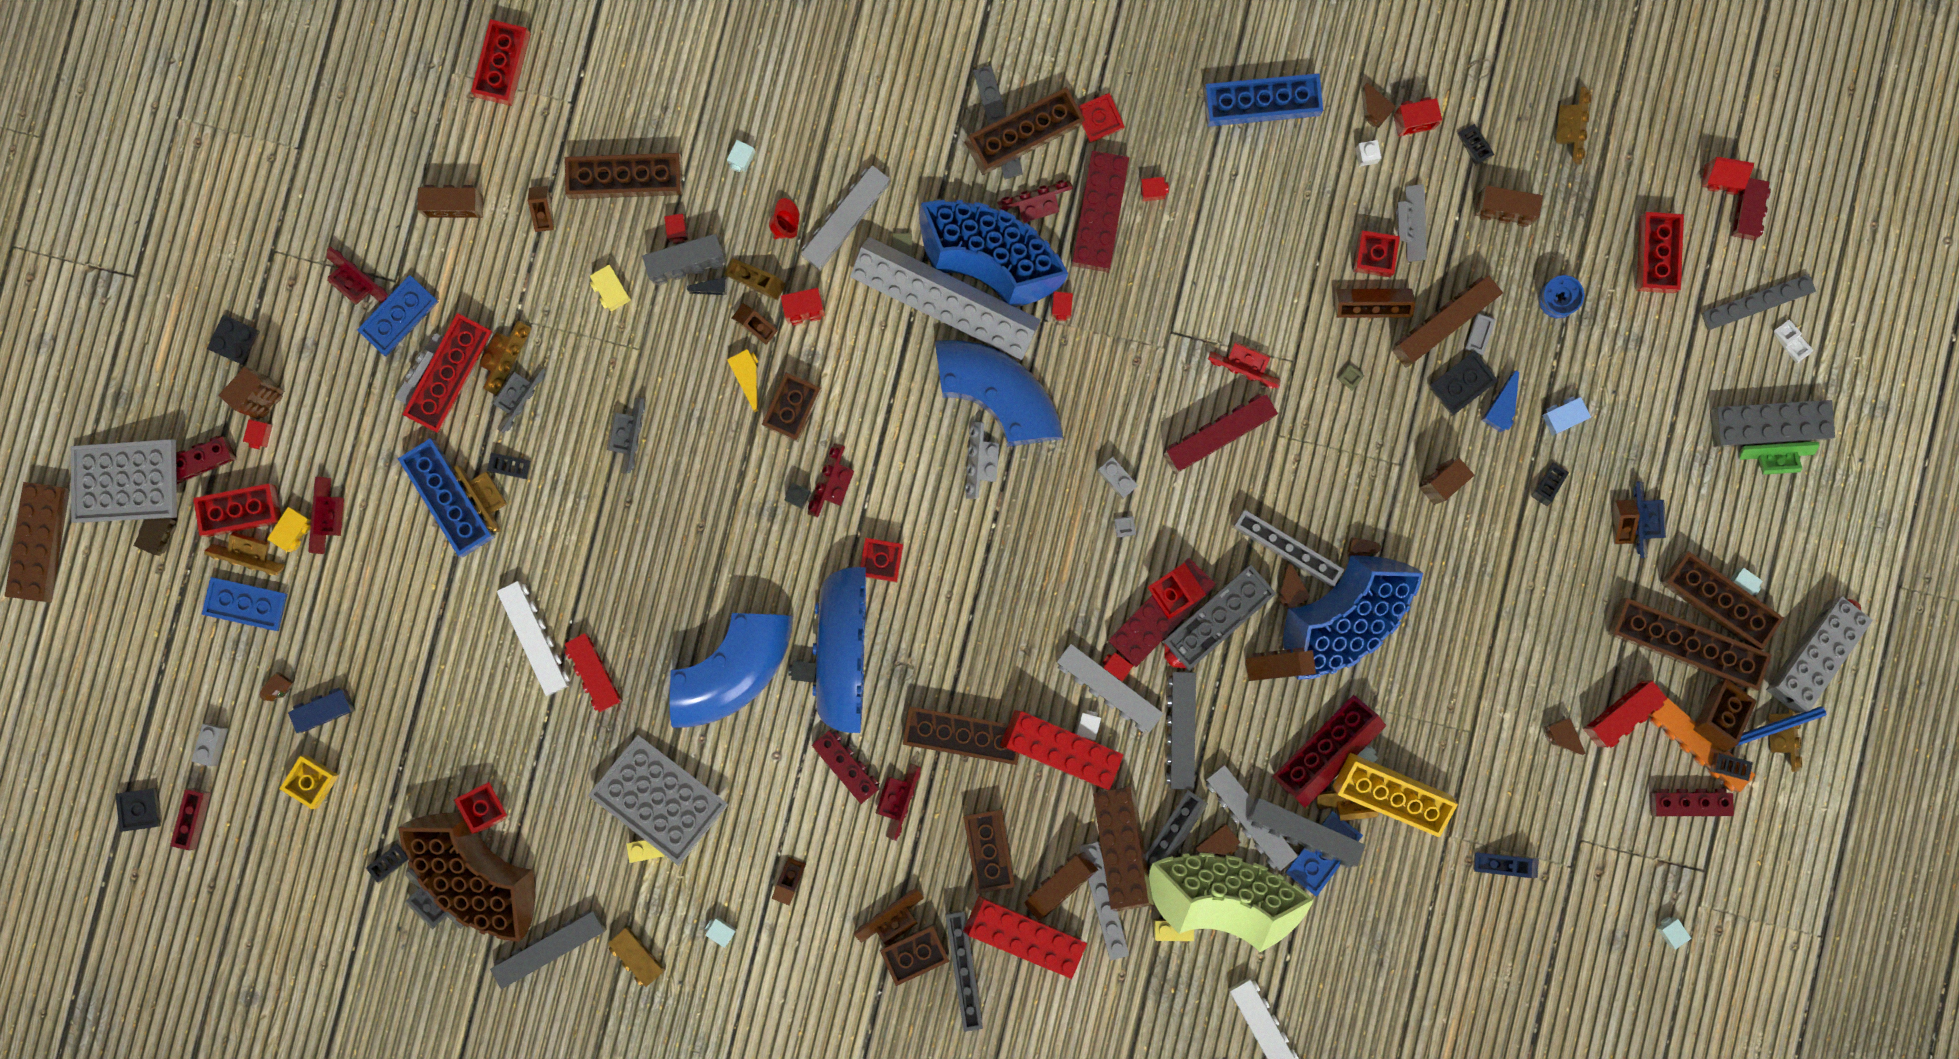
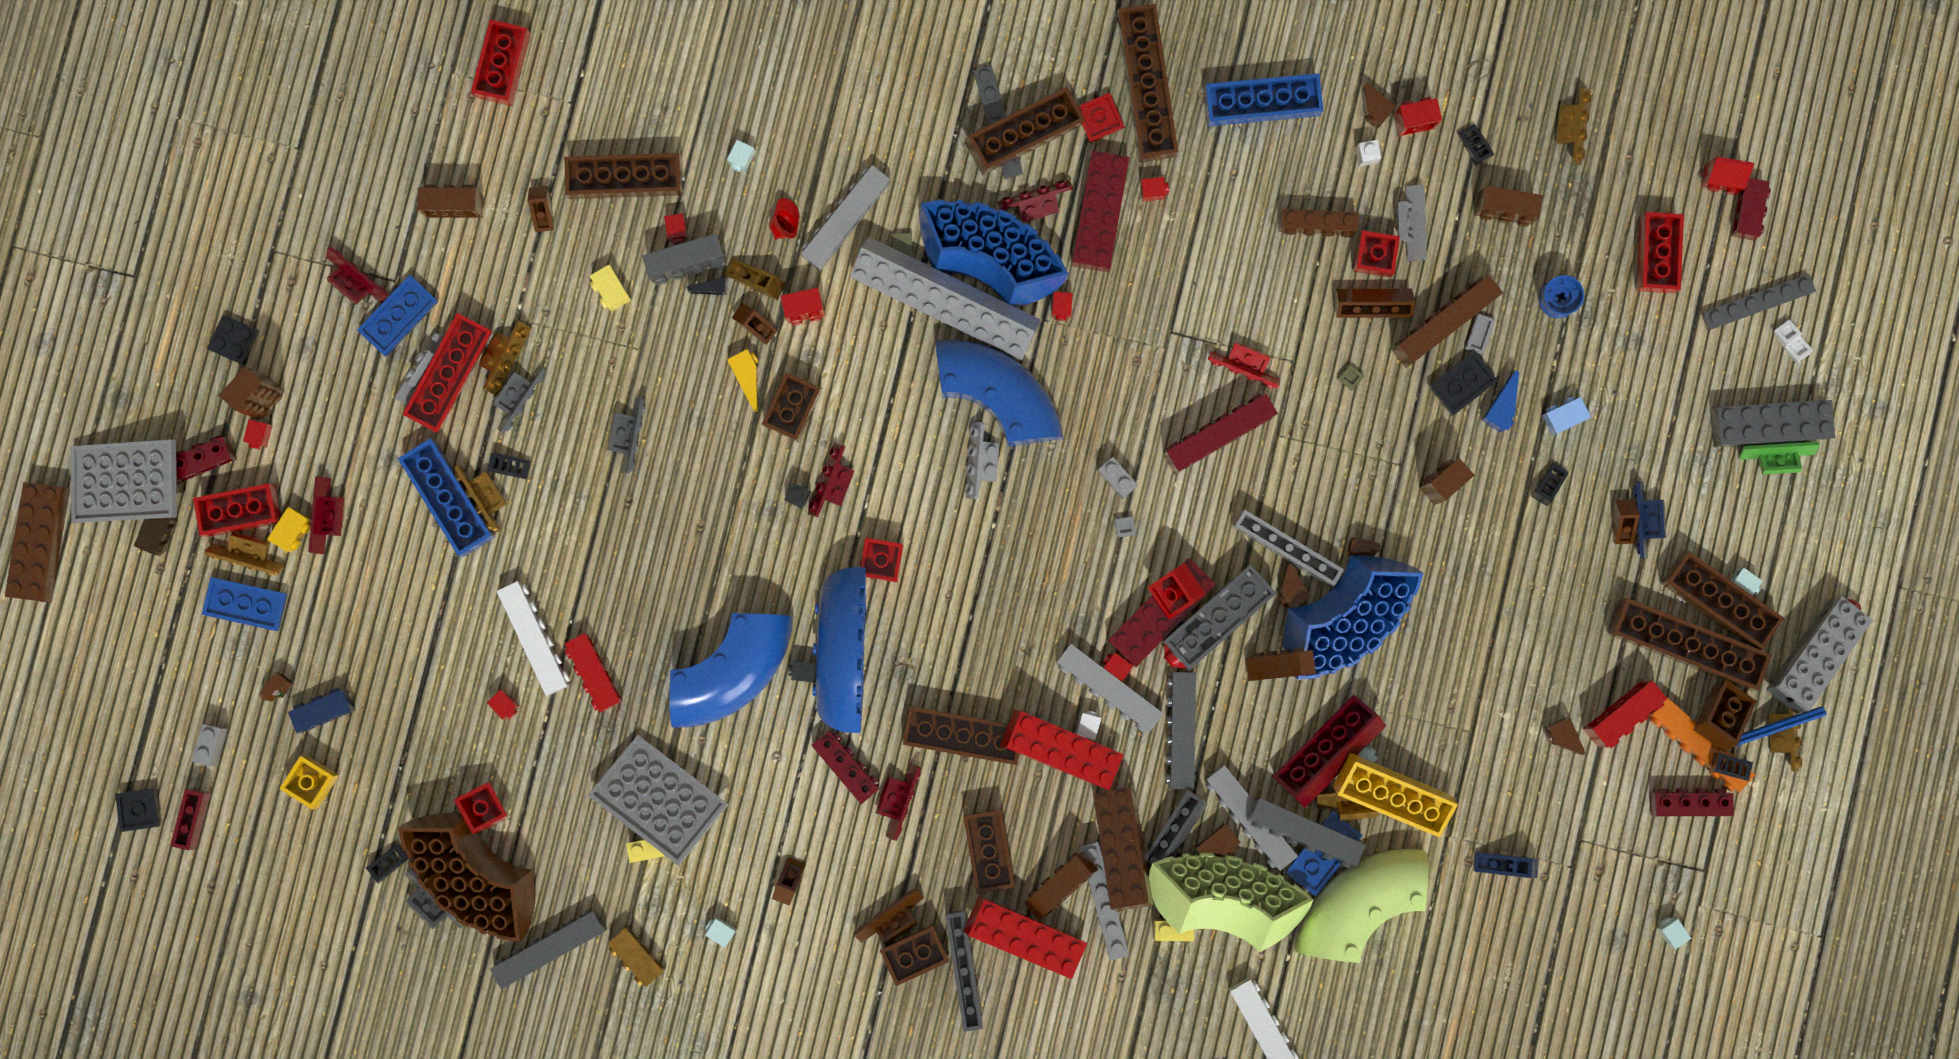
none -> red brick [487,689,520,720]
none -> reddish brown brick [1117,4,1178,163]
none -> reddish brown brick [1279,209,1359,237]
none -> yellowish green brick [1295,848,1428,963]

